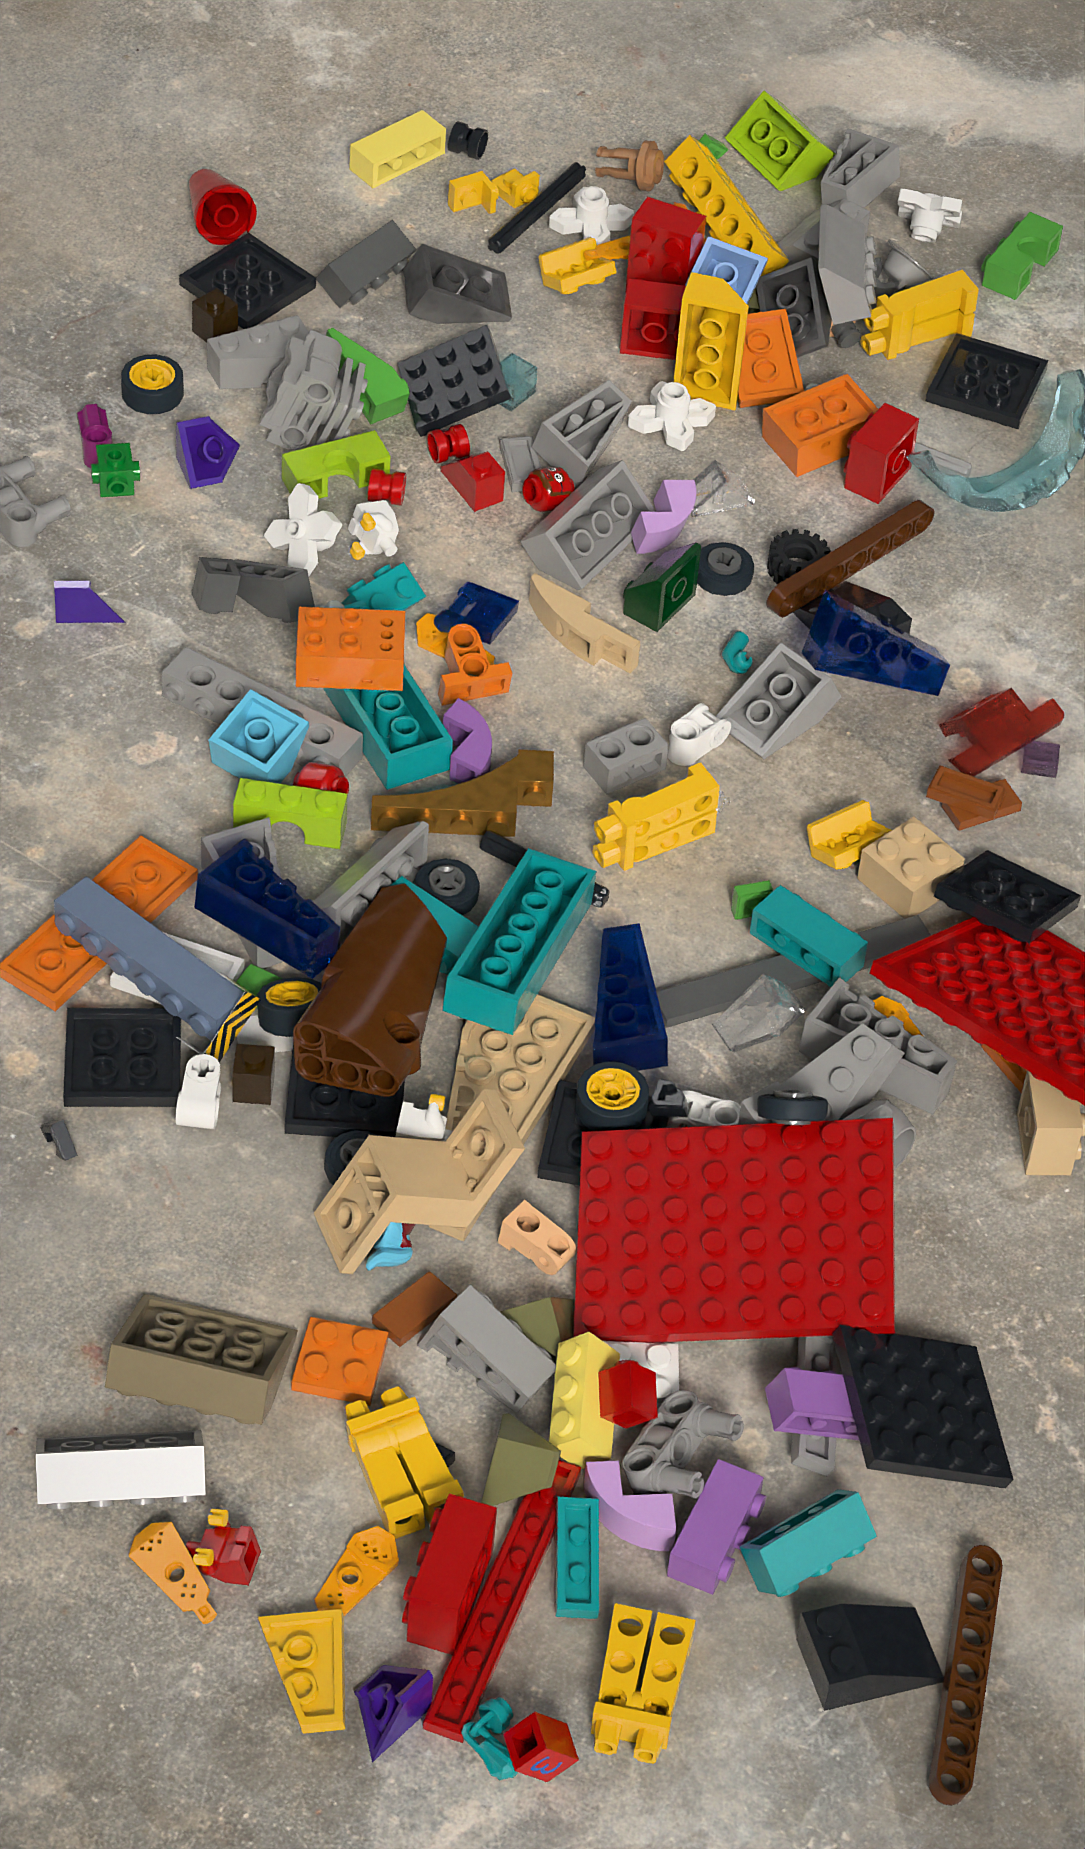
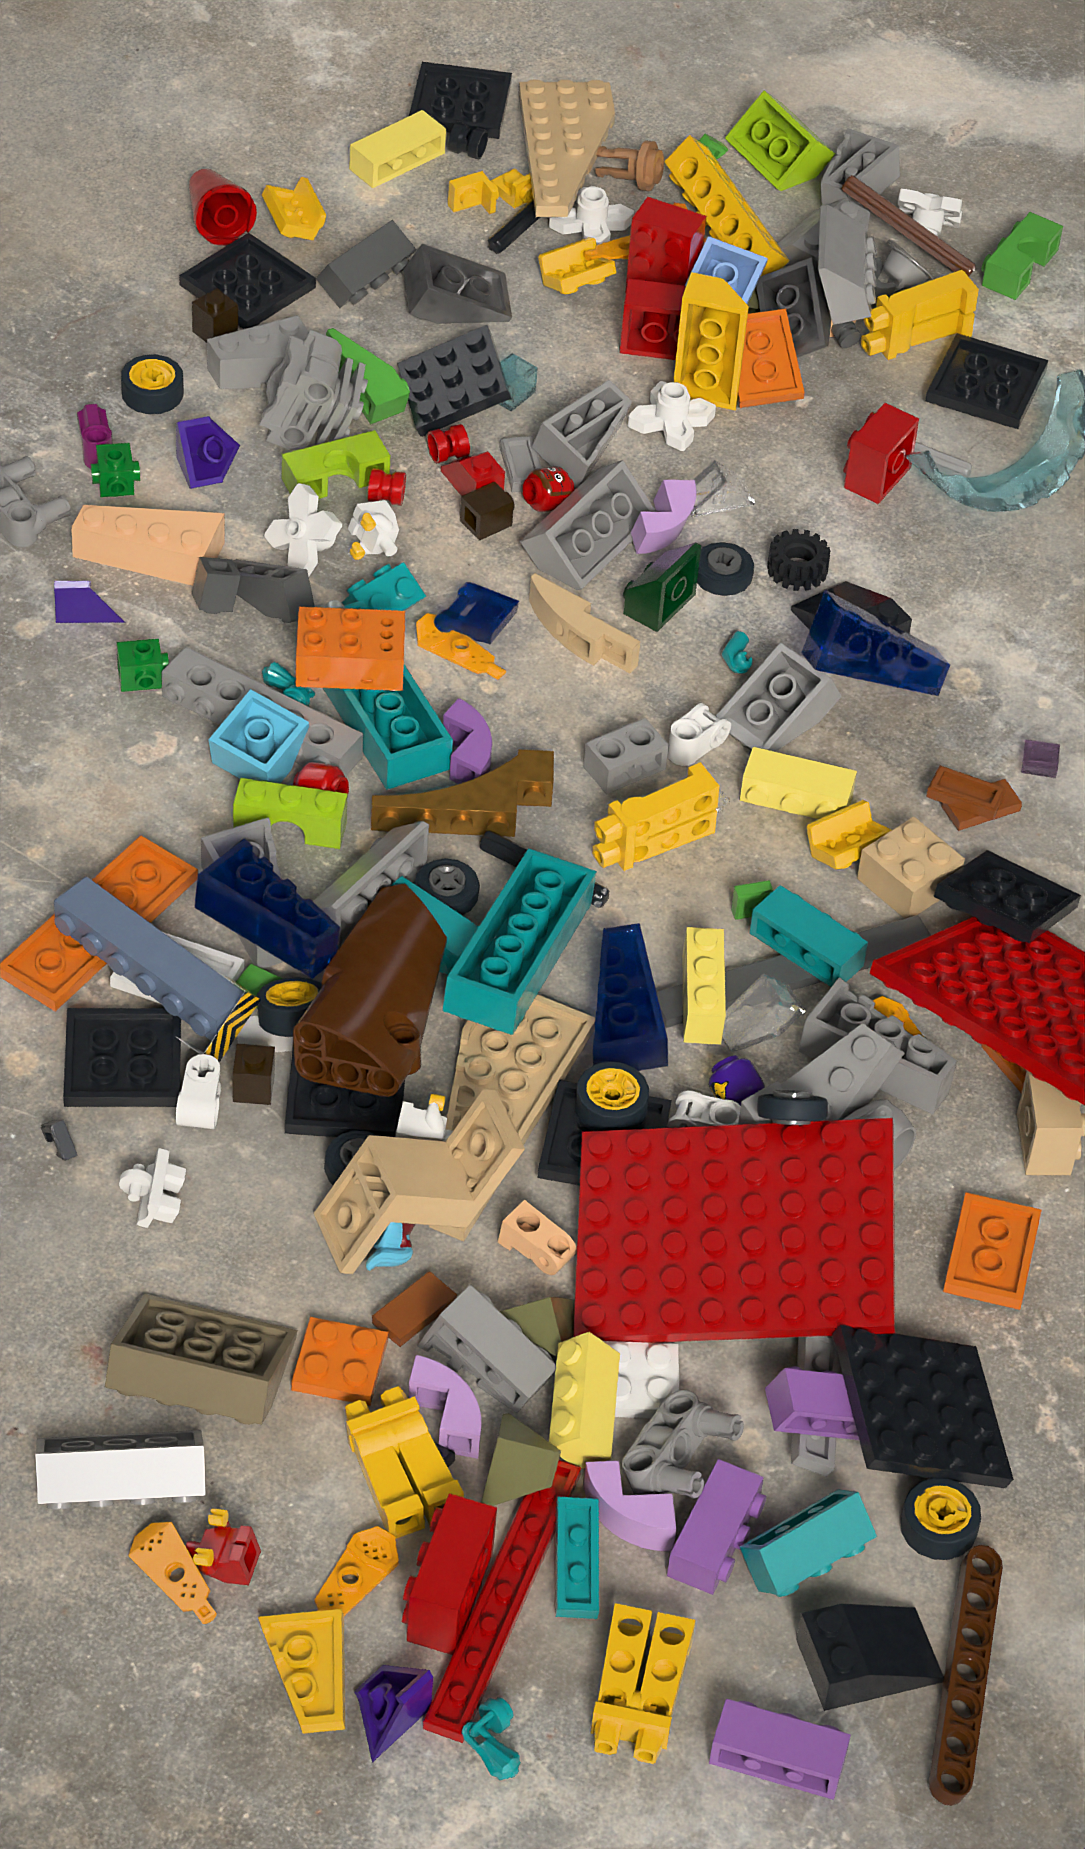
orange tile [438,624,513,706] -> none
red brick [503,1711,579,1782] -> none
red brick [598,1360,658,1429] -> none
black tile [648,1079,689,1117] -> none
orange piece [762,374,878,477] -> none
reddish brown beam [766,500,935,618] -> none
clear red plate [939,688,1064,777] -> none
none -> light nougat wedge [71,505,225,586]
none -> green brick [117,639,169,692]
none -> white hips [119,1148,186,1228]
none -> yellow bracket [261,177,326,240]
none -> teal piece [262,662,315,707]
none -> lavender brick [408,1355,481,1459]
none -> black plate [409,61,512,139]
none -> dark brown brick [460,481,515,541]
none -> tan wing [519,79,615,217]
none -> light yellow brick [682,927,726,1045]
none -> dark purple head [709,1055,765,1106]
none -> medium lavender brick [709,1699,851,1800]
none -> light yellow brick [740,747,857,819]
none -> reddish brown axle [842,175,976,277]
none -> wheel [901,1478,981,1560]
none -> orange plate [943,1192,1042,1310]

